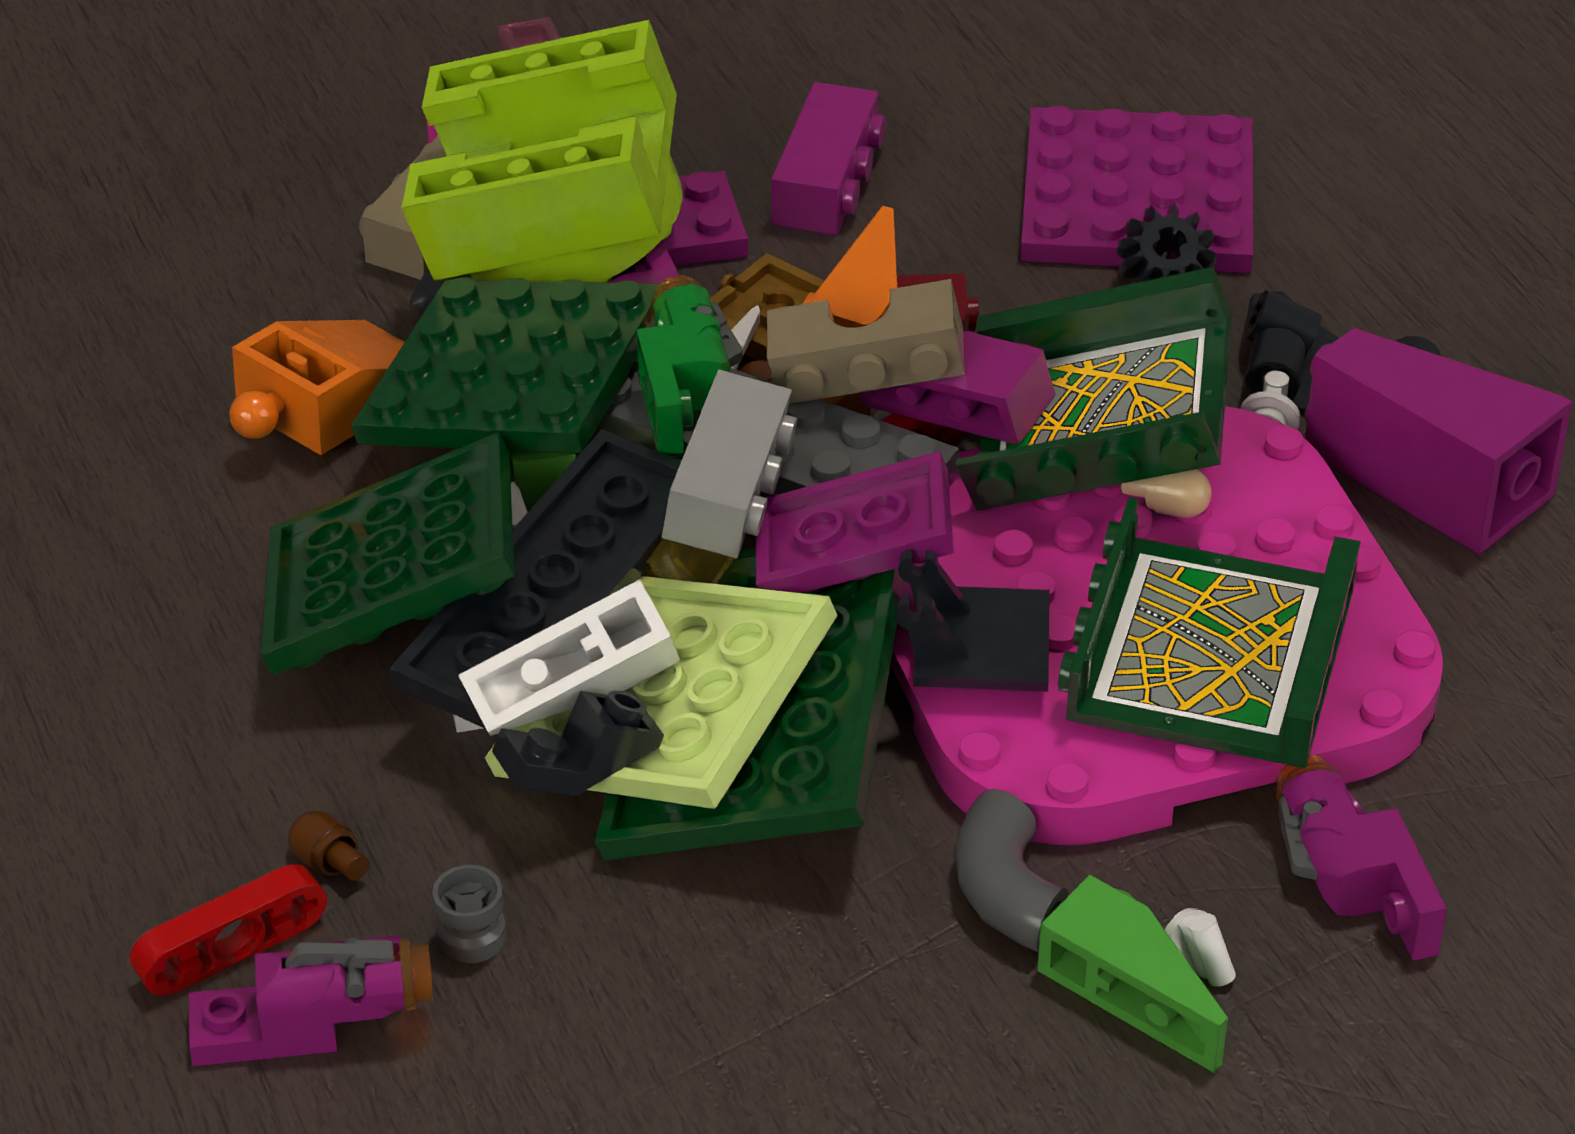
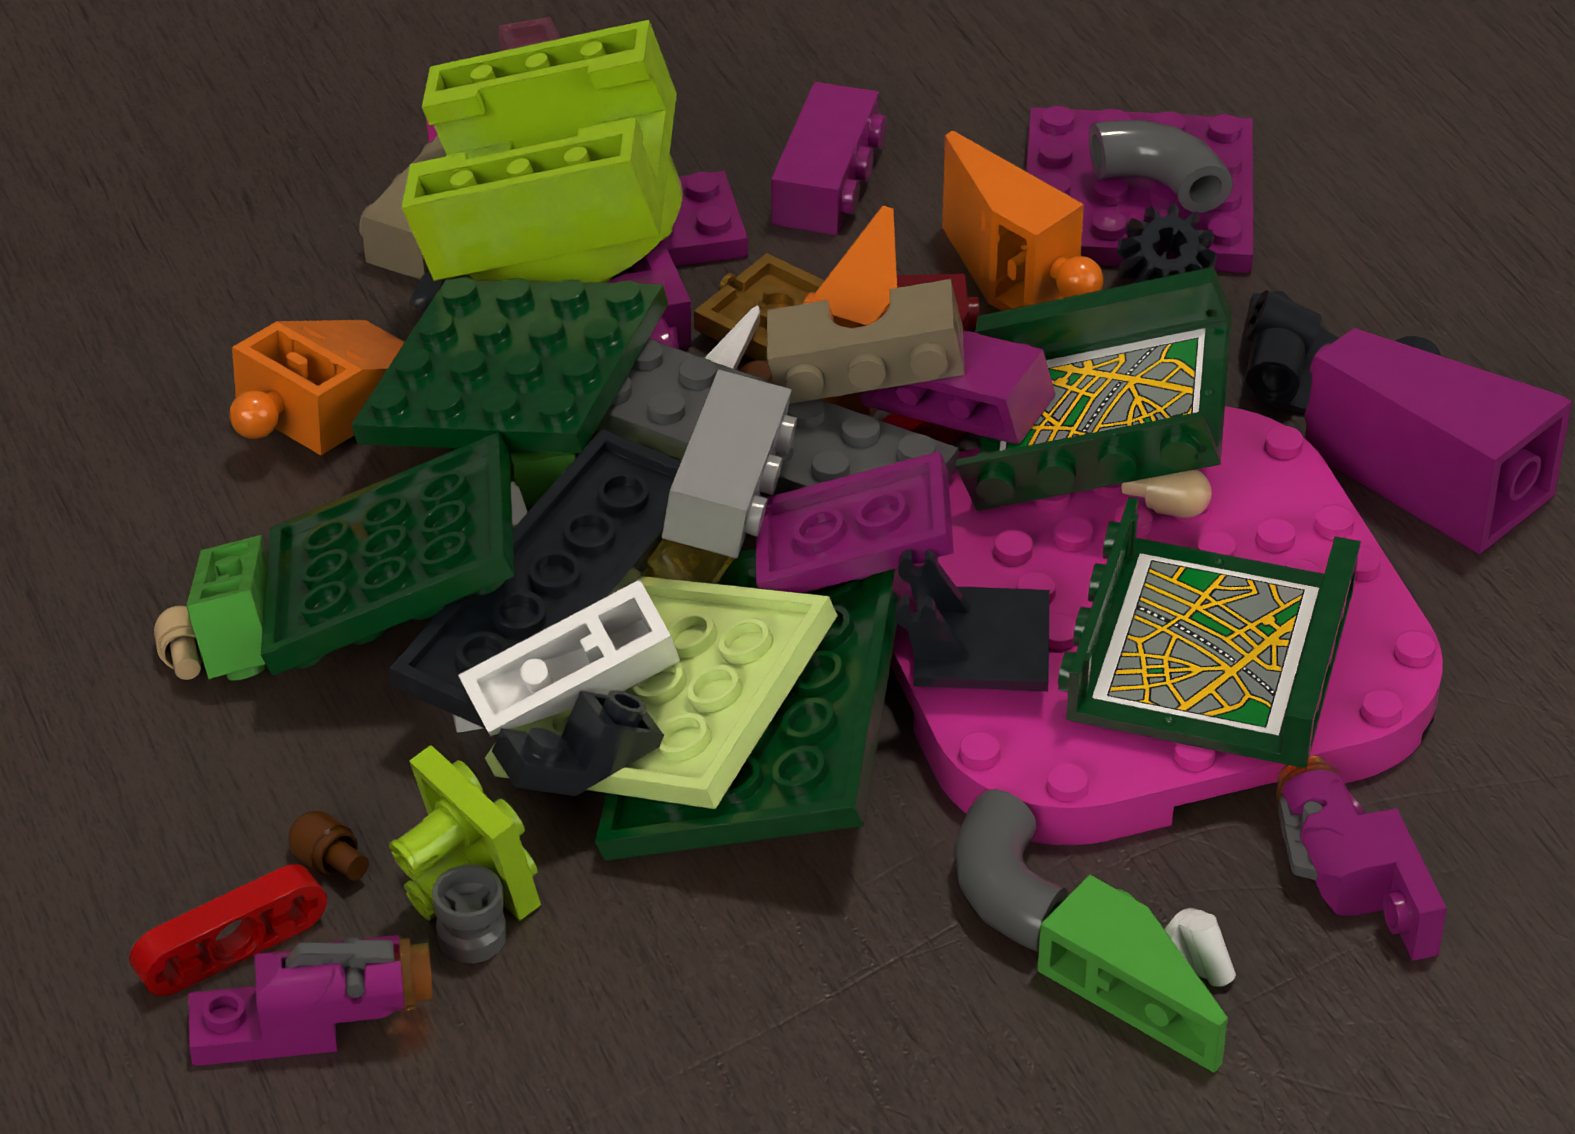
green plate [636,275,742,455] -> none
white plate [1240,371,1301,430] -> none
none -> tan cylinder [154,606,203,680]
none -> bright green slope [186,535,267,680]
none -> lime plate [389,745,541,921]
none -> orange slope [942,131,1103,311]
none -> dark grey cylinder [1089,120,1233,212]

